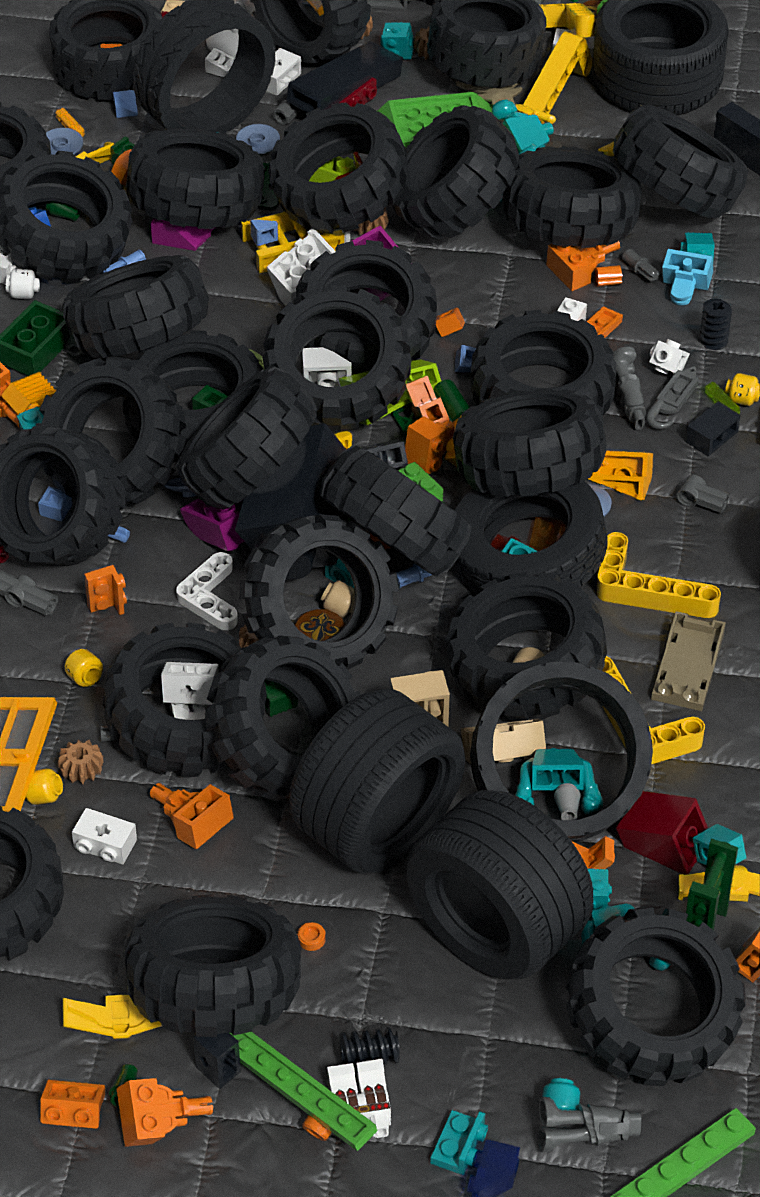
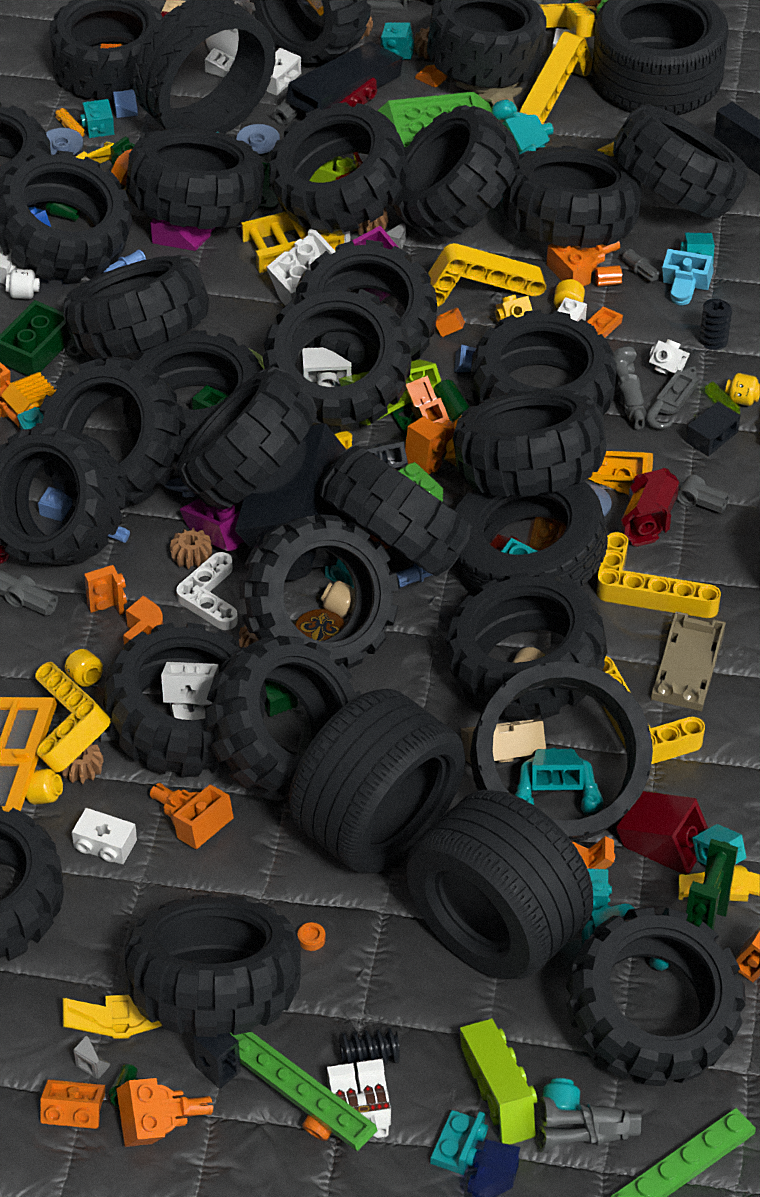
medium blue slope [250,219,278,246] -> none
tan wedge [391,670,449,726] -> none
yellow piece [515,104,556,124] -> none
light grey cone [554,783,581,820] -> none
none -> yellow beam [35,662,111,772]
none -> light grey slope [74,1036,110,1079]
none -> teal head [80,99,115,138]
none -> orange brick [123,596,163,645]
none -> medium nougat gear [170,527,212,569]
none -> light grey slope [386,223,406,249]
none -> orange slope [415,64,448,87]
none -> yellow beam [428,243,546,307]
none -> lime wedge [460,1018,537,1147]
none -> yellow brick [495,295,532,322]
none -> yellow head [554,279,585,309]
none -> dark red brick [620,468,679,547]

